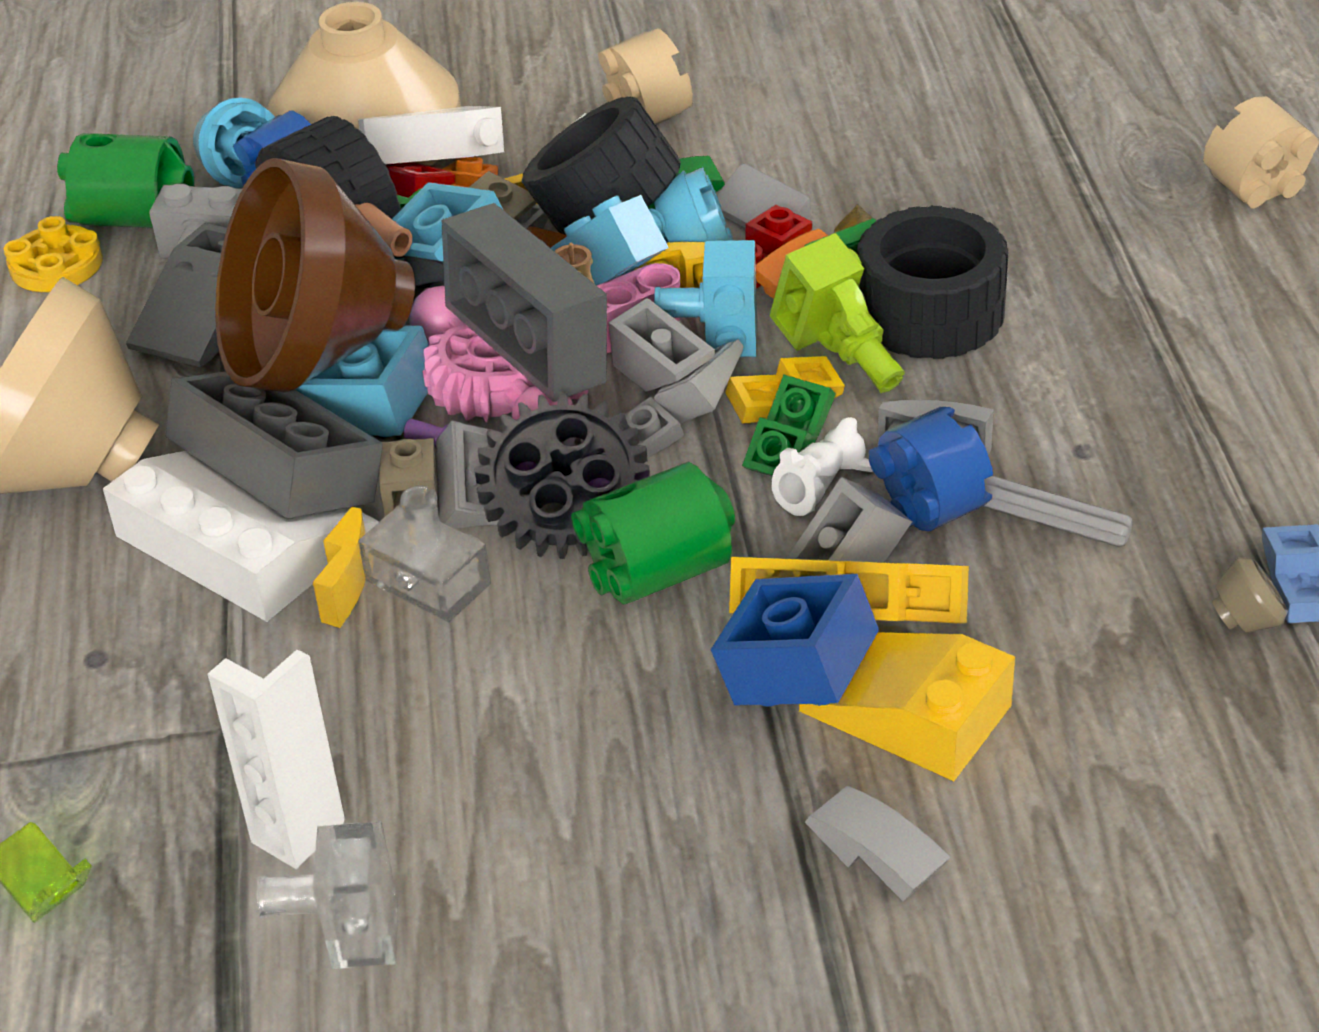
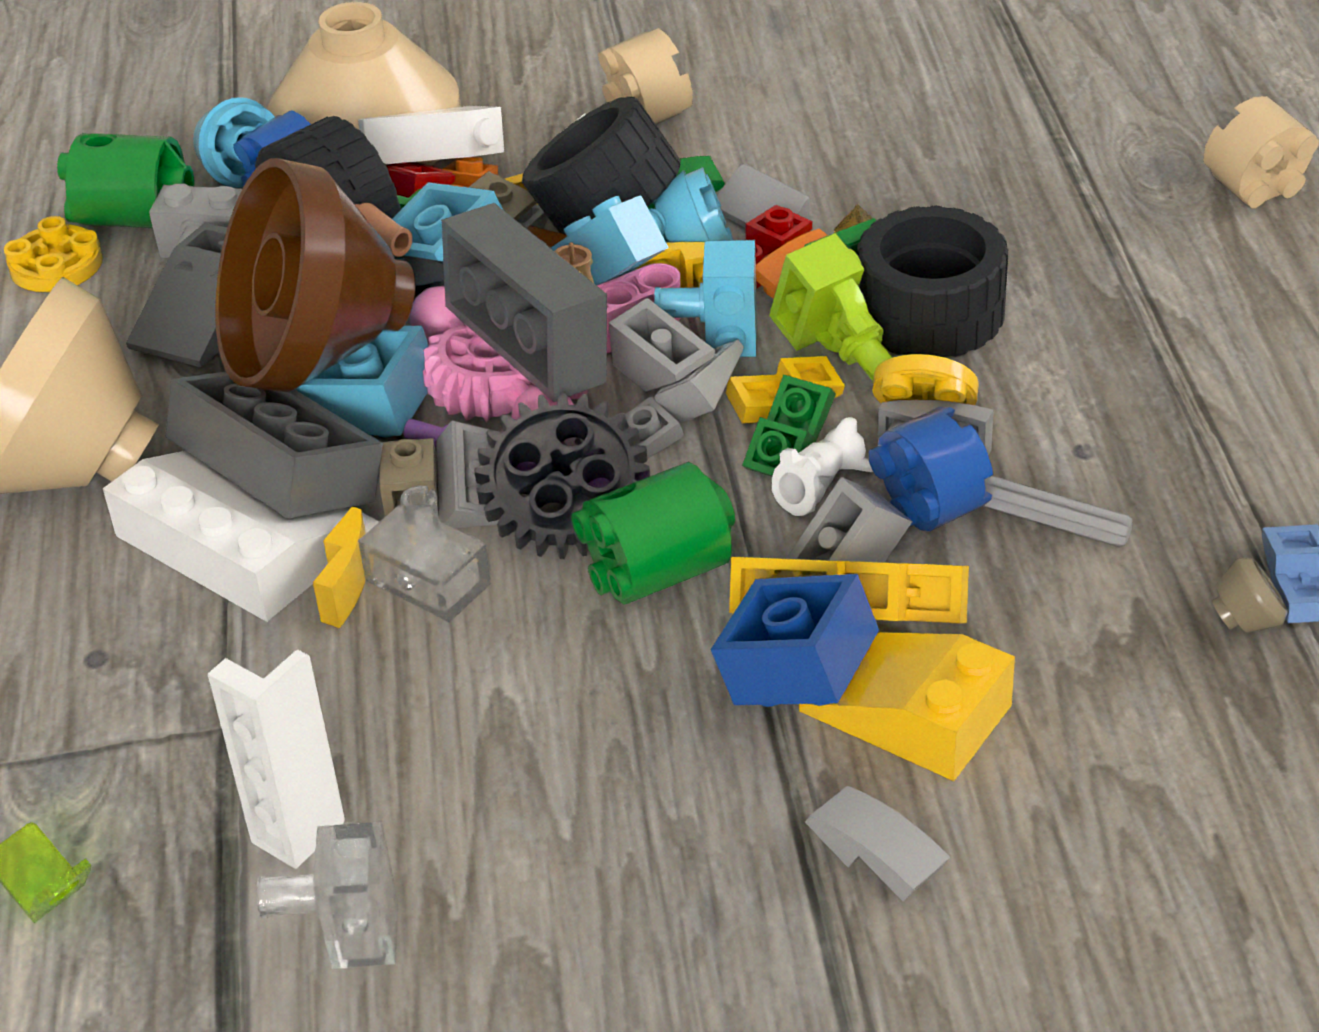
none -> yellow tile [872,354,979,405]

